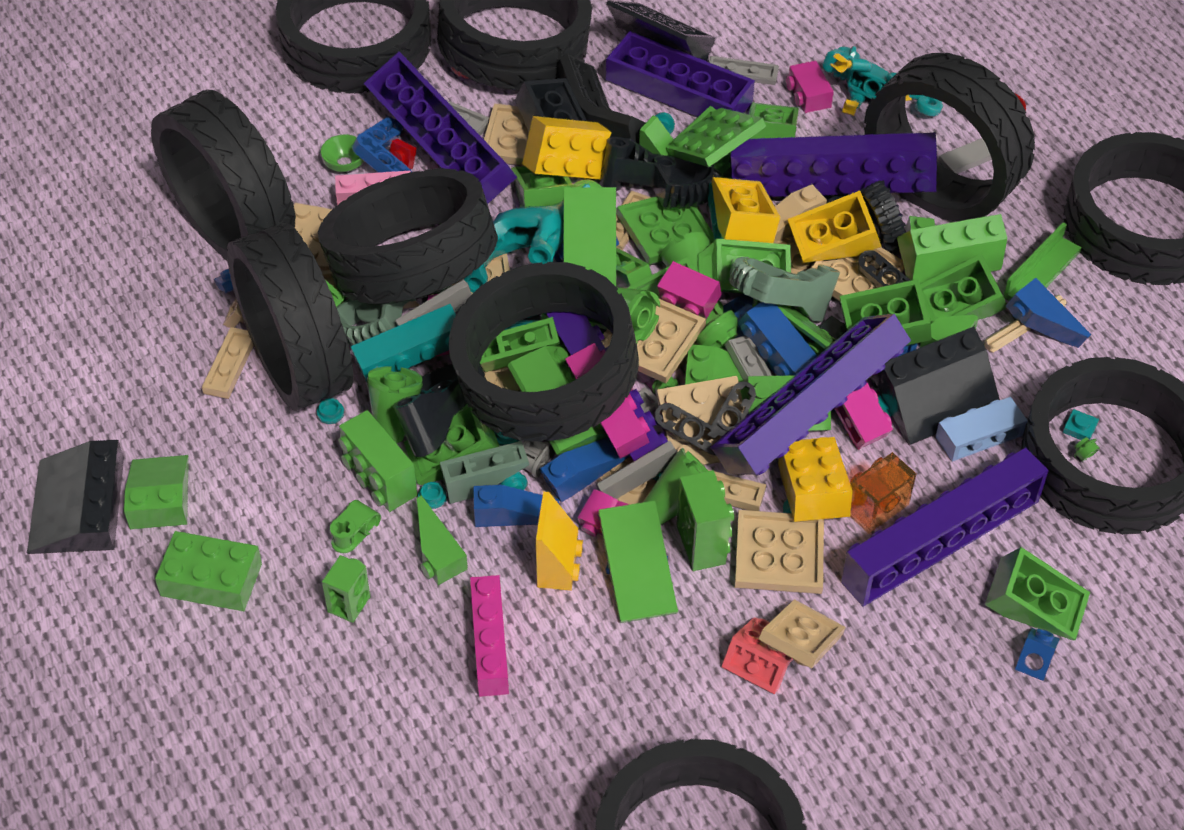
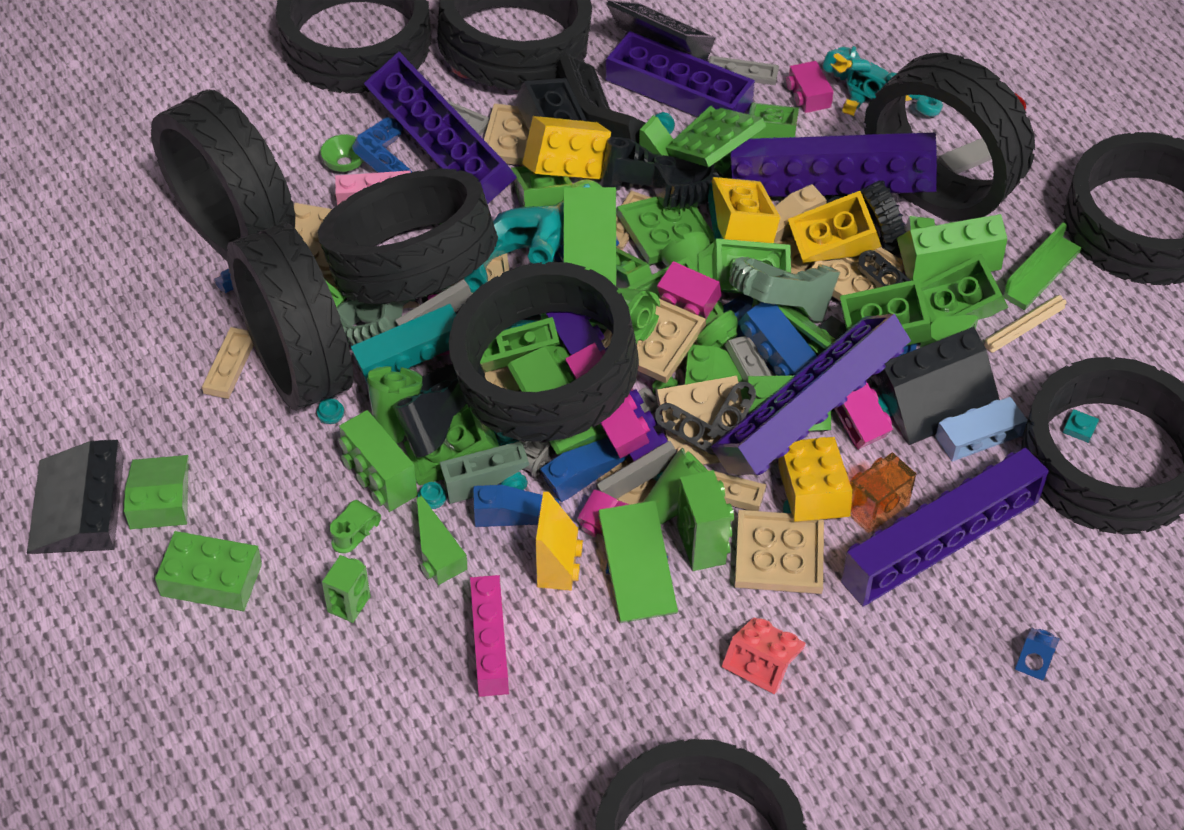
tan plate [223,299,244,328] -> none
red plate [390,138,417,169] -> none
tan plate [759,599,846,669] -> none
bright green slope [985,547,1090,641] -> none
blue slope [1006,278,1091,348] -> none
bright green plate [1074,437,1100,462] -> none

